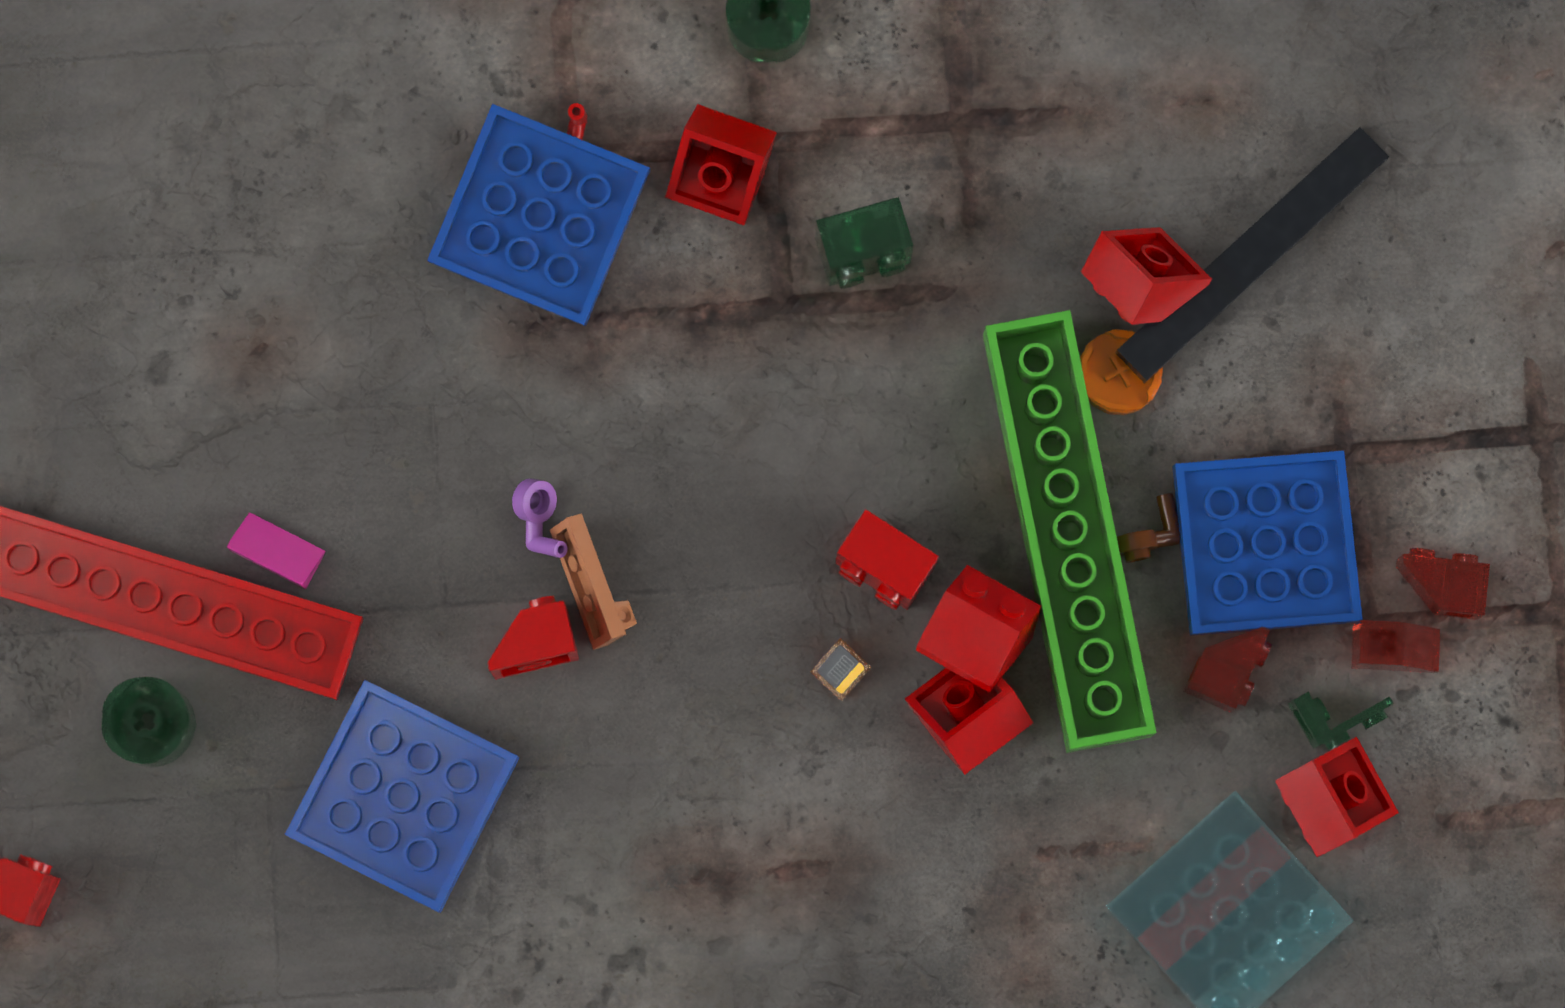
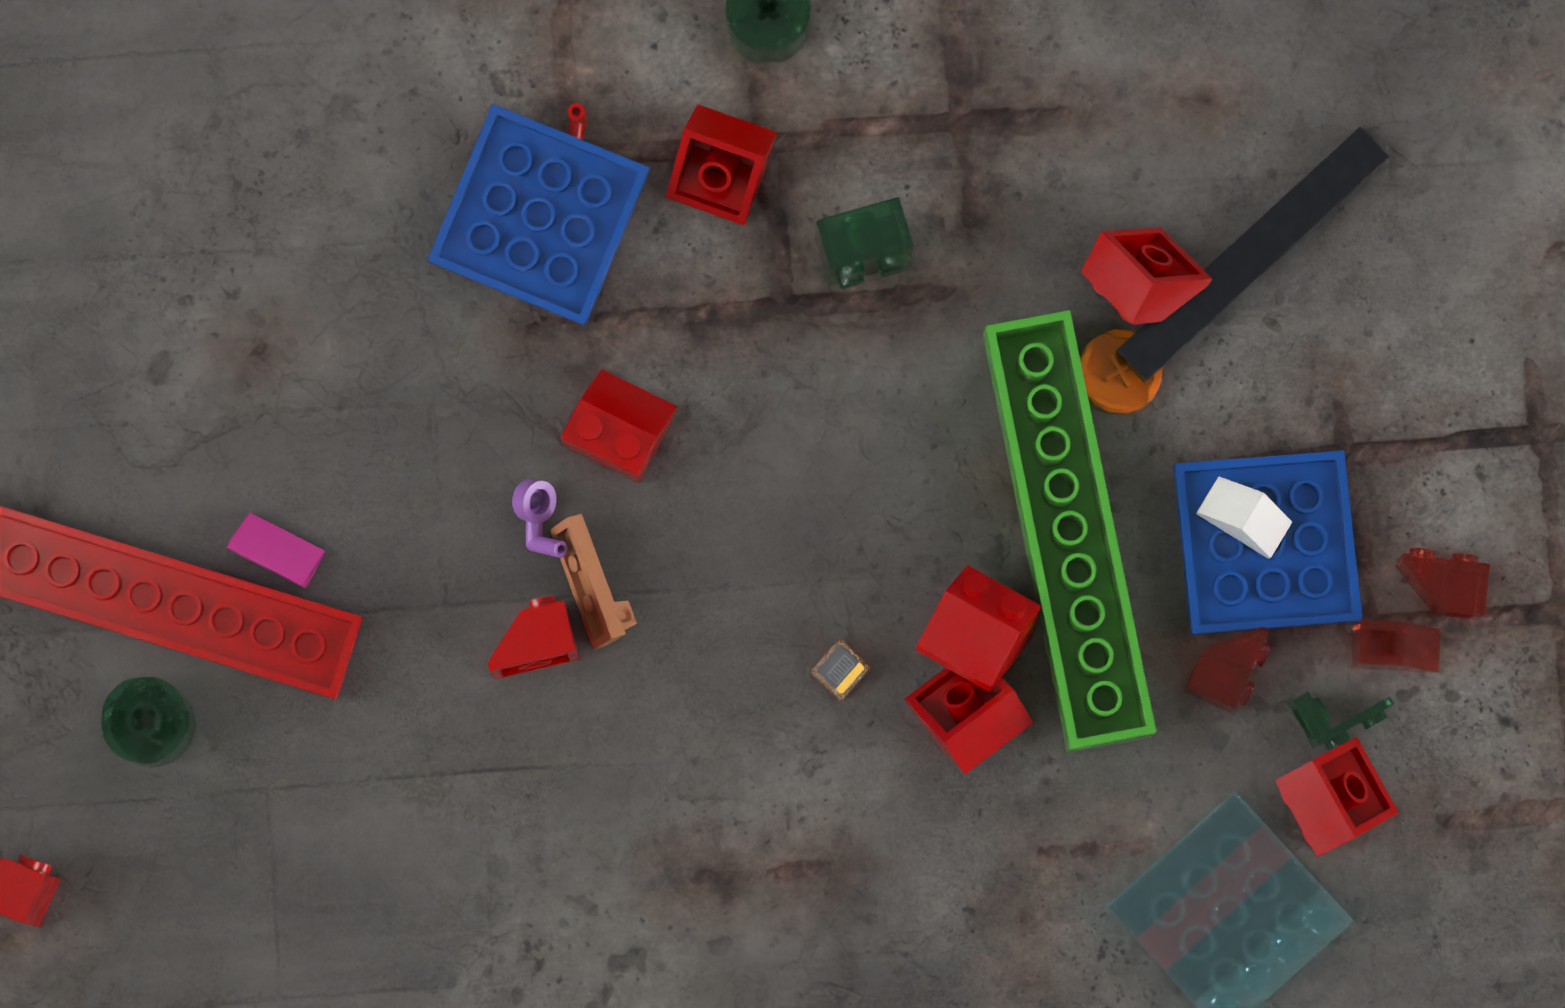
blue plate [284,679,520,913] -> none
red brick [835,509,939,610] -> none
reddish brown plate [1117,493,1180,563] -> none
none -> red slope [561,369,678,483]
none -> white slope [1196,477,1292,559]

